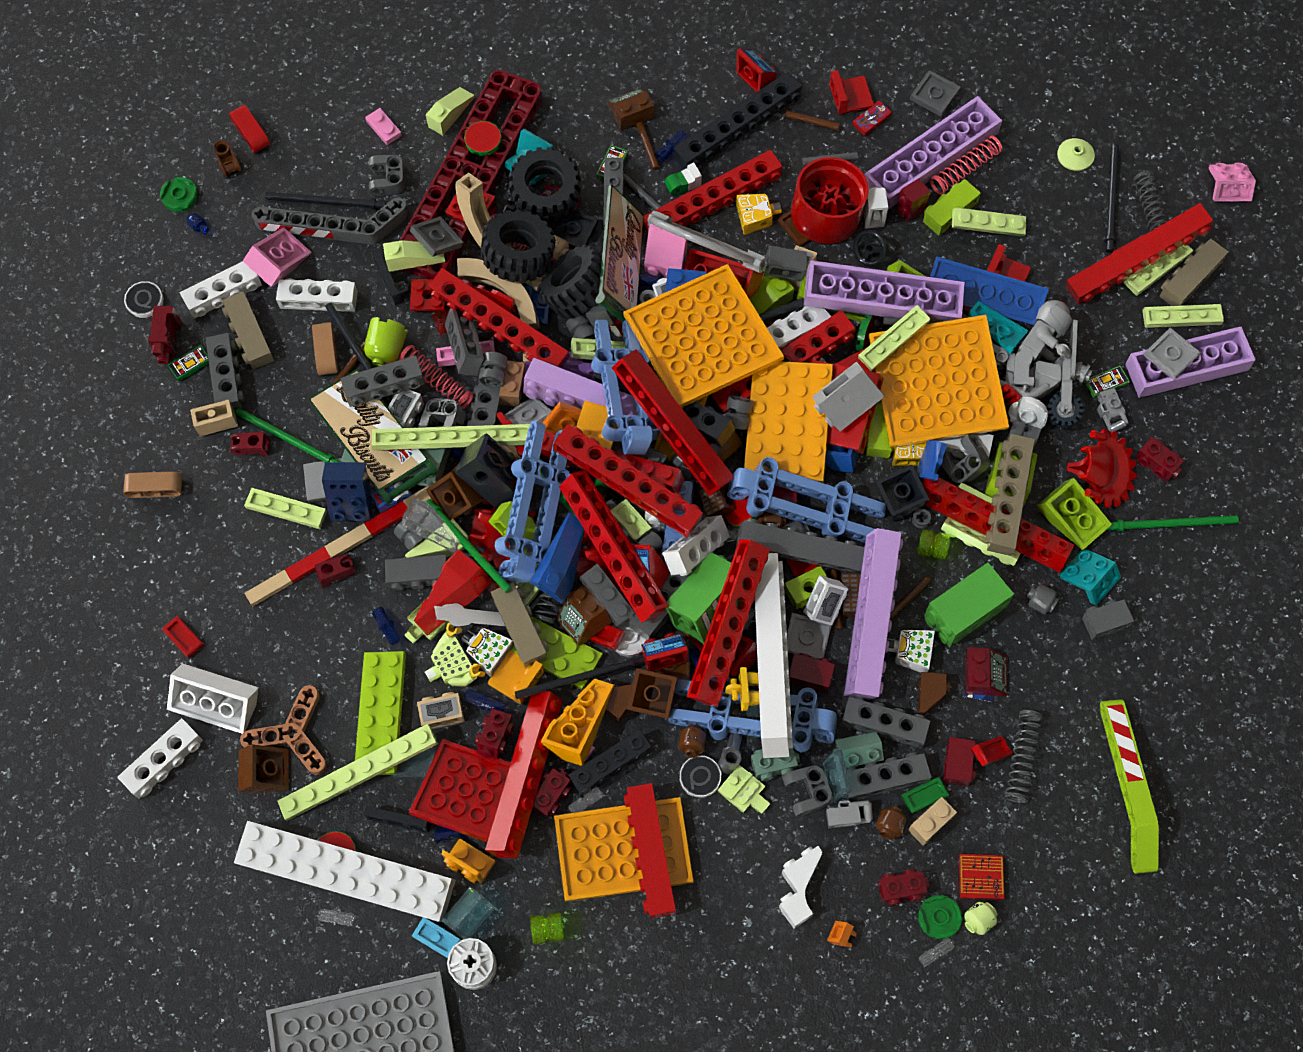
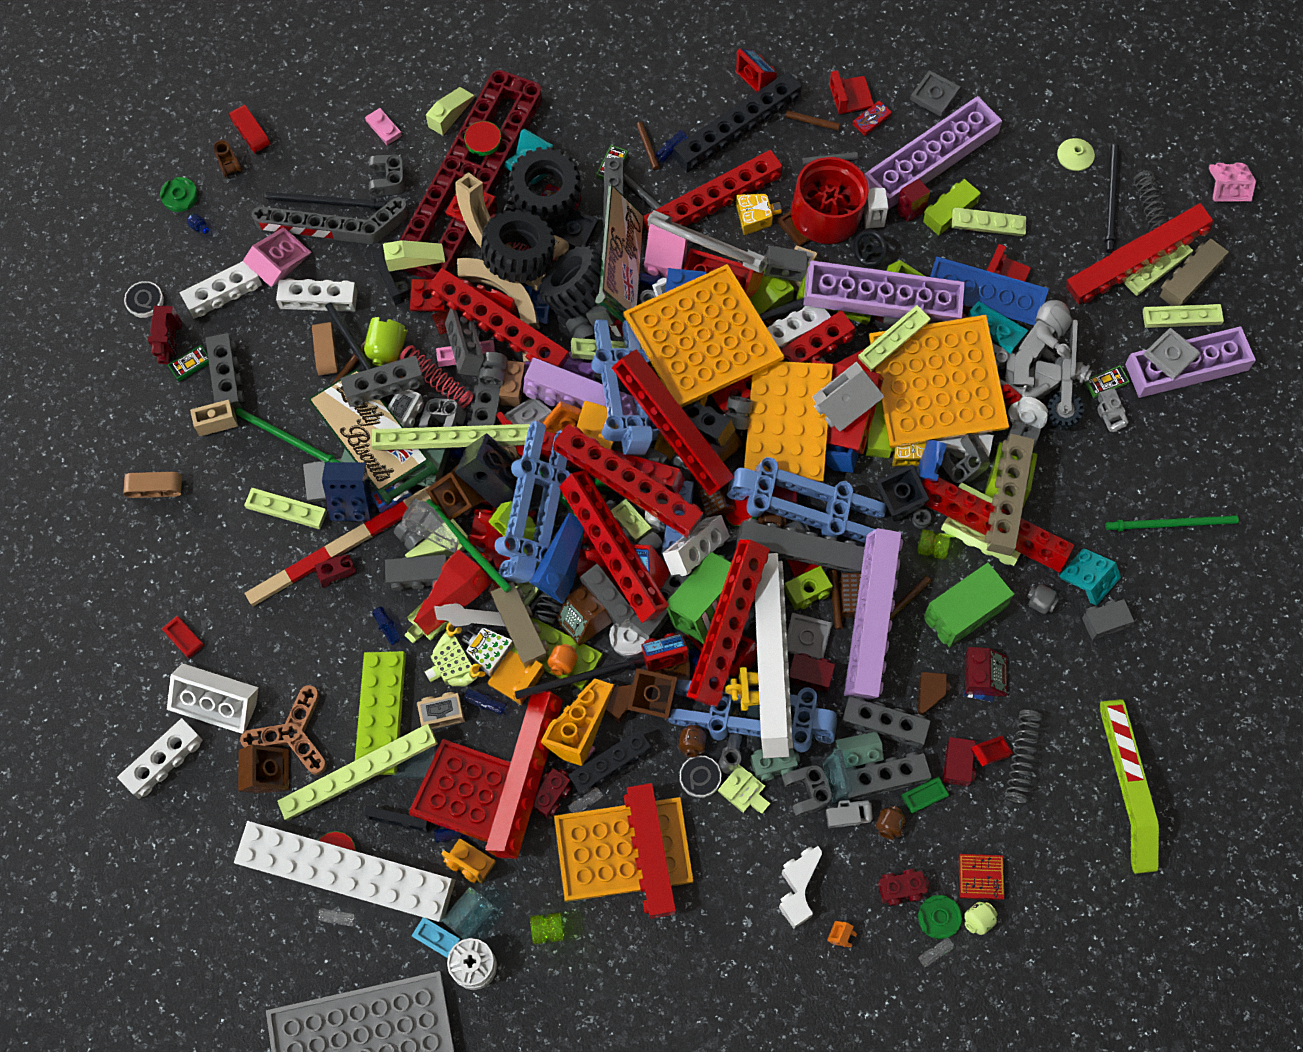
dark tan brick [222,291,274,370] -> none
dark red leg [230,432,270,456] -> none
dark grey plate [410,217,463,257] -> none
dark red brick [475,709,514,759] -> none
red tile [589,625,626,651] -> none
reddish brown slope [607,88,654,131] -> none
leg [664,163,702,196] -> none
white brick [803,575,848,625] -> none
green tile [856,314,875,351] -> none
white torso [887,630,935,672] -> none
tan brick [908,797,957,846] -> none
coral piece [930,135,1002,195] -> none
lime slope [1036,478,1112,550] -> none
red piece [1067,429,1137,508] -> none
dark red brick [1135,437,1184,482] -> none
none -> orange head [547,644,578,676]

